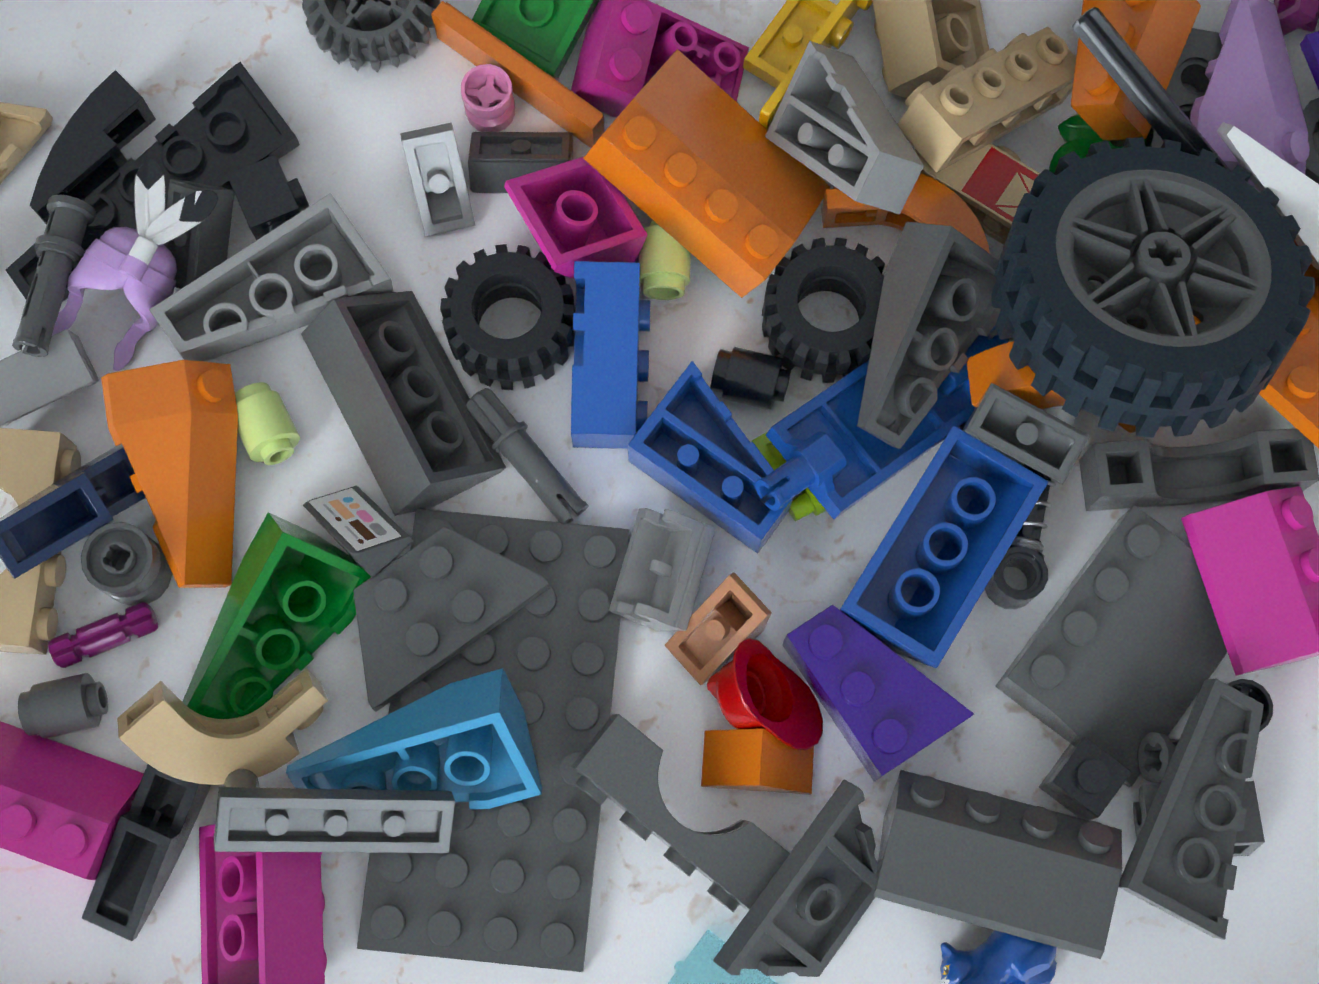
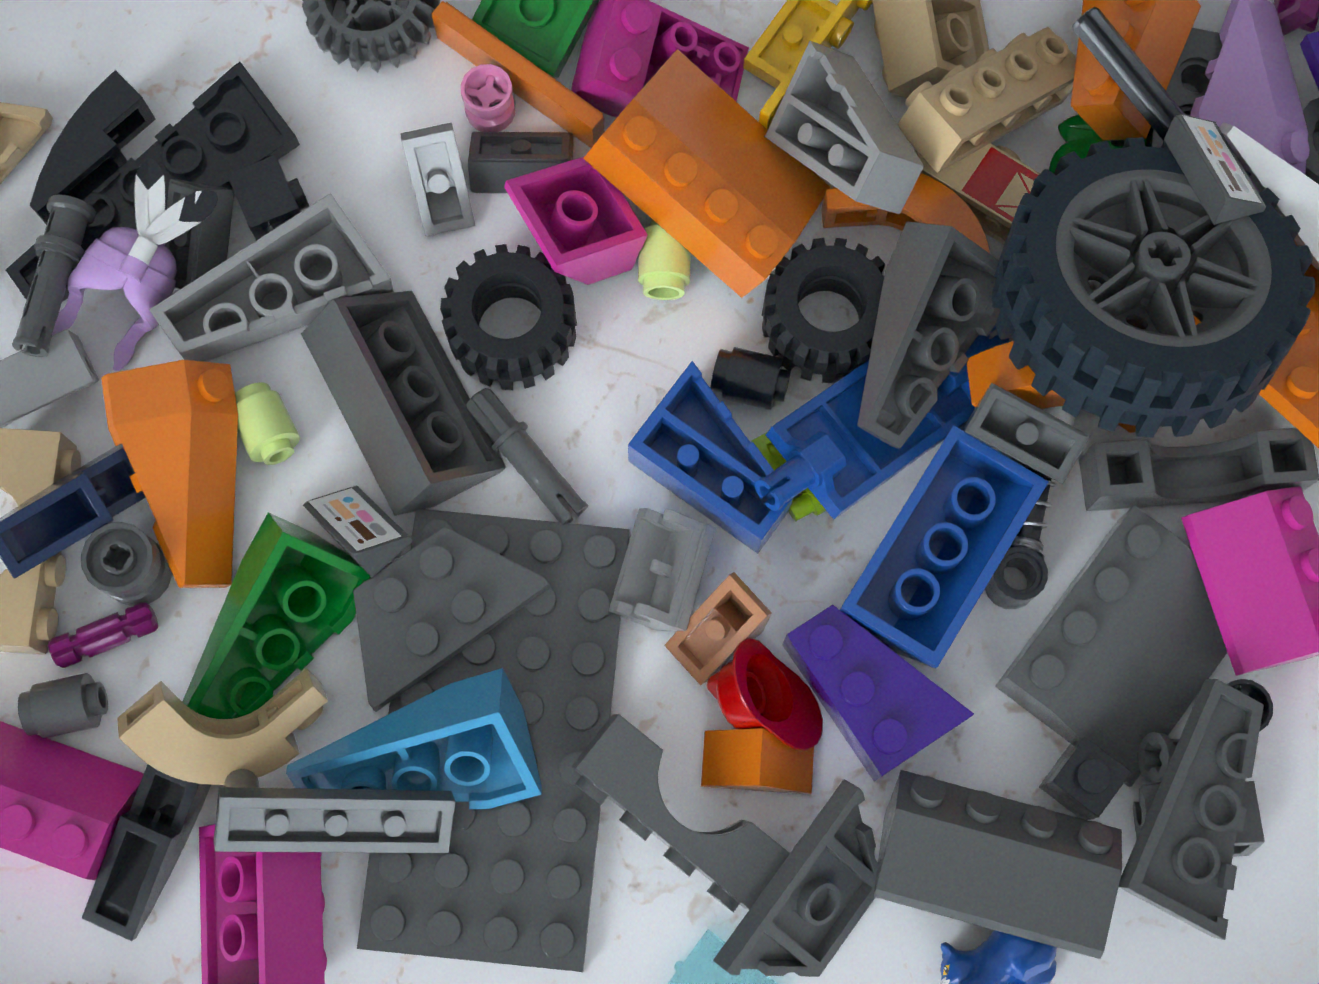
blue wedge [571,261,651,449] -> none
none -> dark grey slope [1164,114,1266,225]

